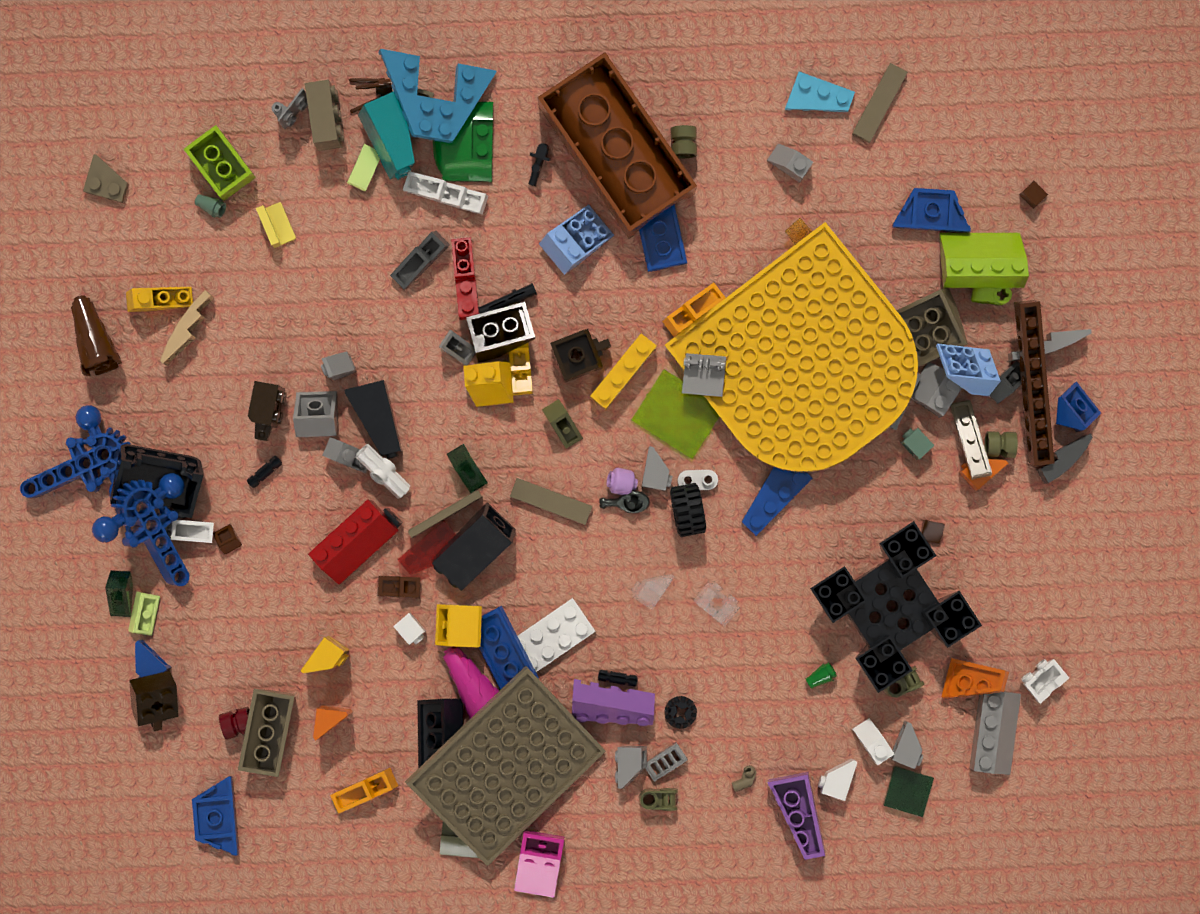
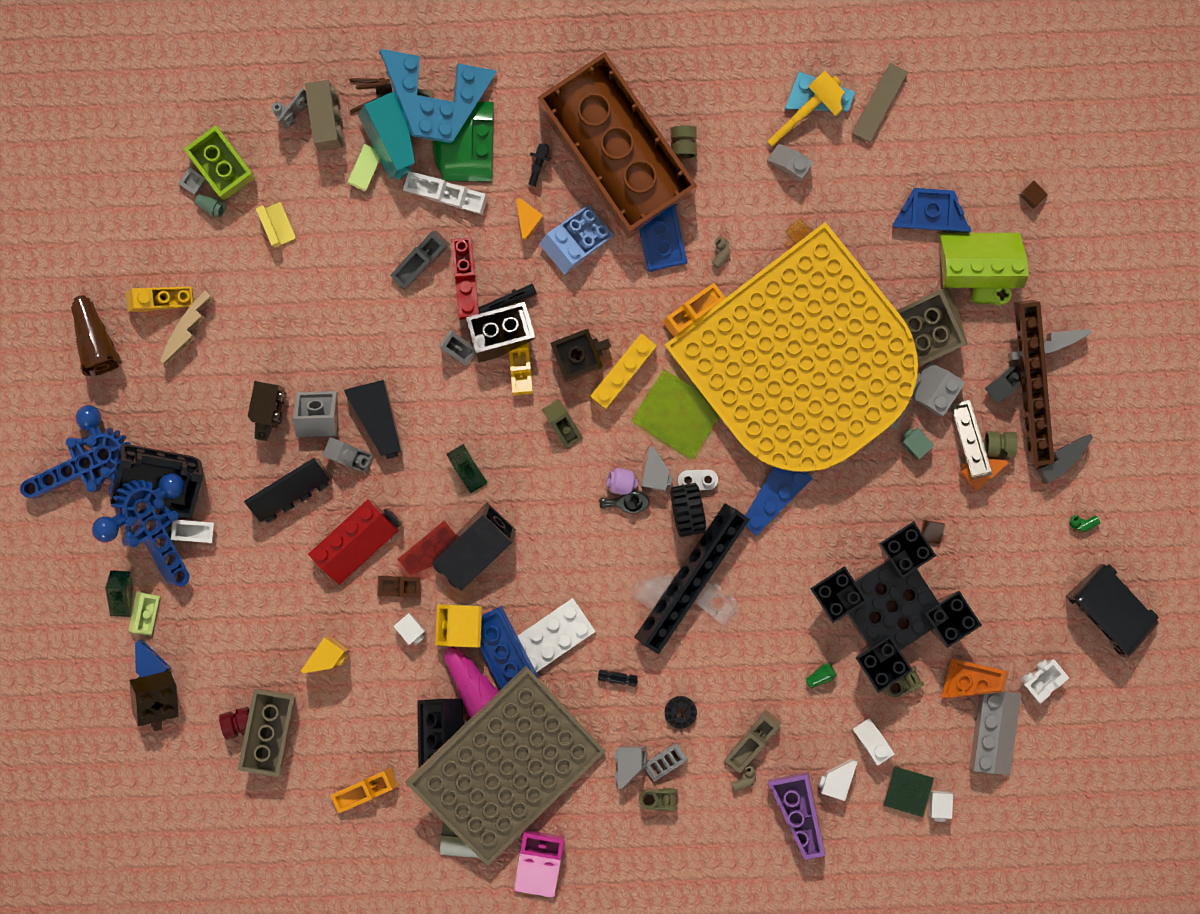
dark tan wing [83,154,129,203] -> none
blue wing [192,776,239,856] -> none
reddish brown slope [213,524,242,554] -> none
black axle [247,456,282,488] -> none
orange slope [313,706,353,741] -> none
light grey slope [321,351,357,381] -> none
white piece [355,444,410,499] -> none
dark tan tile [408,490,483,538] -> none
yellow slope [463,361,514,407] -> none
dark tan tile [510,478,592,525] -> none
medium lavender wedge [572,679,655,726] -> none
light grey hinge [682,353,726,397] -> none
light grey slope [890,720,923,769] -> none
light blue slope [936,344,1001,396] -> none
blue slope [1056,381,1101,432] -> none
none -> light grey tile [178,167,207,196]
none -> black slope [244,458,332,524]
none -> light orange slope [516,198,544,242]
none -> black brick [634,503,750,655]
none -> dark tan arm [712,237,730,268]
none -> dark tan slope [724,710,781,773]
none -> yellow piece [767,71,846,147]
none -> white brick [928,791,953,822]
none -> black windscreen [1065,564,1159,658]
none -> green arm [1069,515,1100,532]

